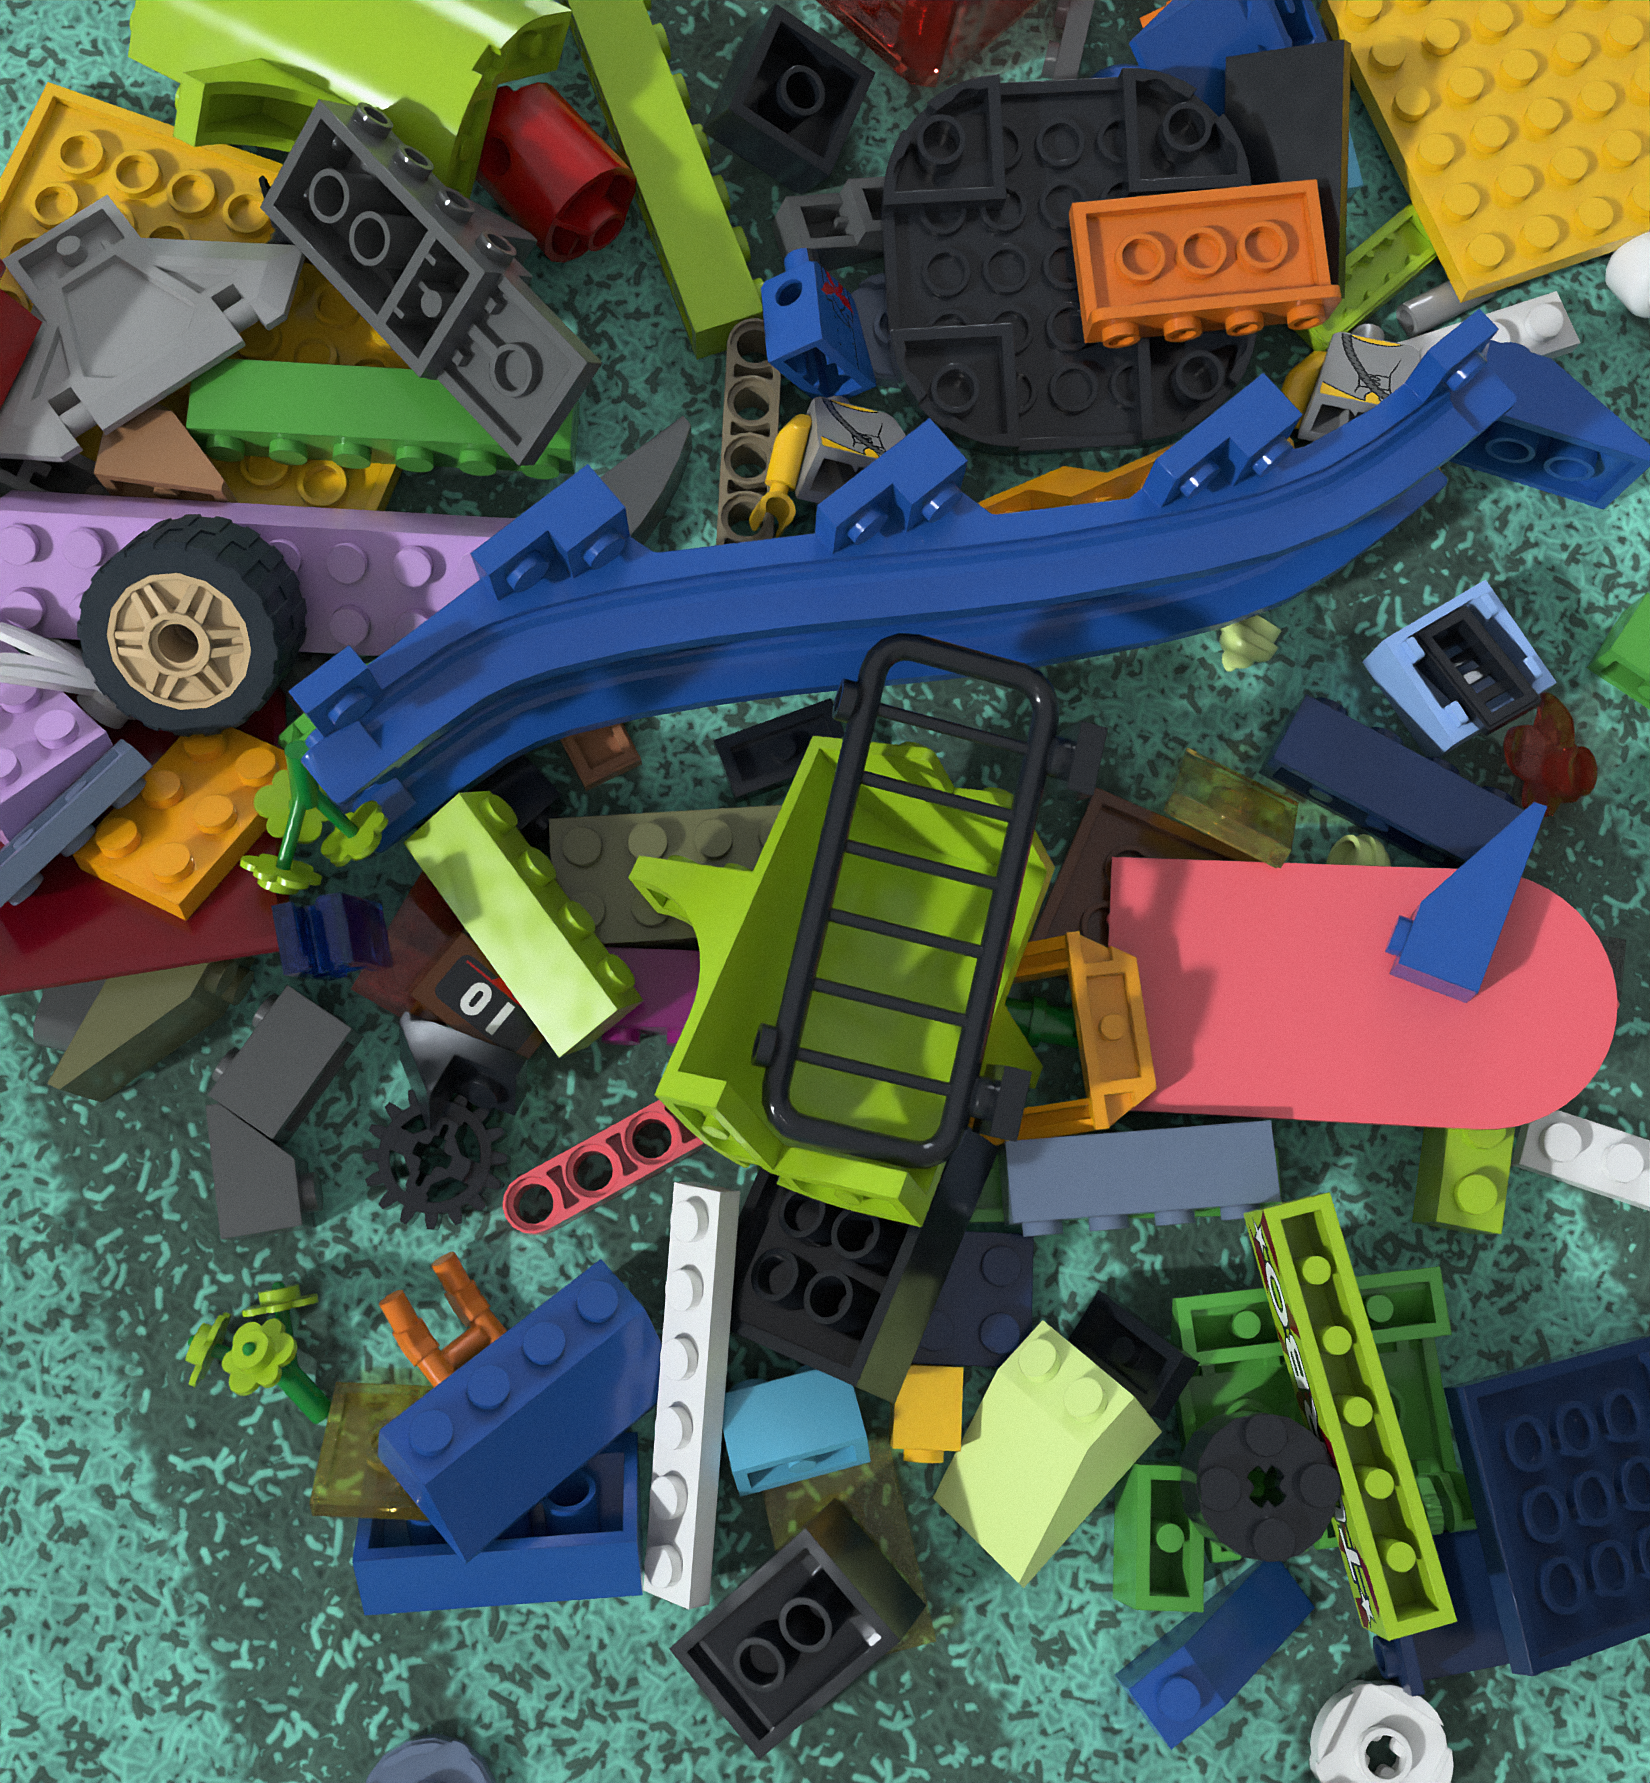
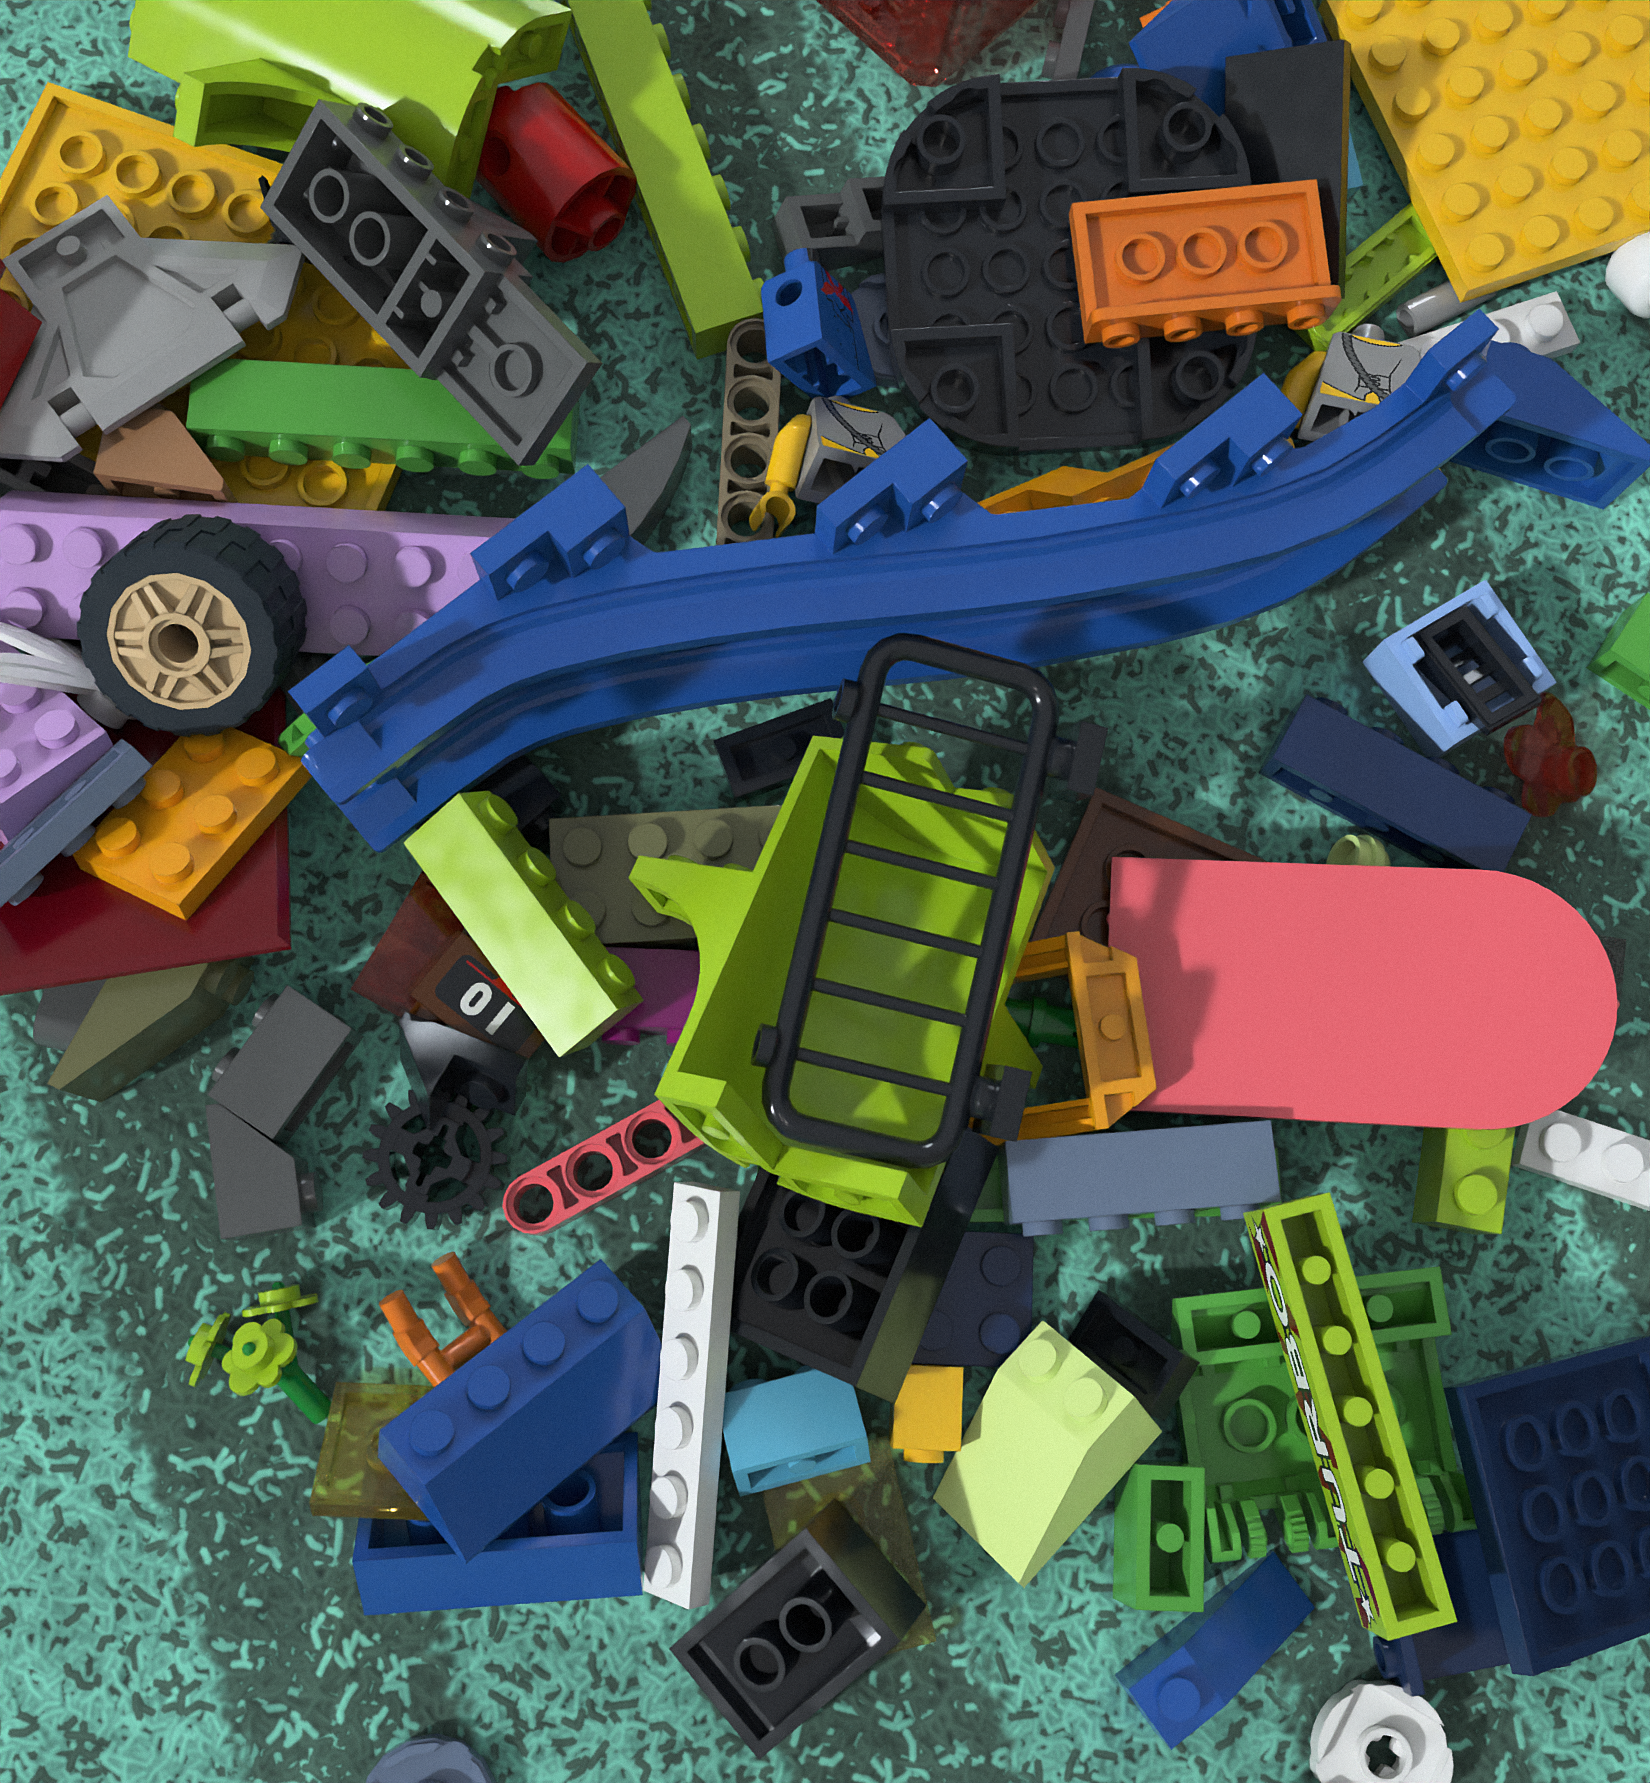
lime plant [240,740,388,895] -> none
clear blue piece [271,892,394,981] -> none
nougat tile [560,723,642,791] -> none
black brick [702,4,875,195] -> none
clear yellow tile [1163,747,1299,869] -> none
black brick [1179,1411,1341,1562] -> none
yellowish green plate [1219,615,1282,672] -> none
blue slope [1385,802,1547,1003] -> none

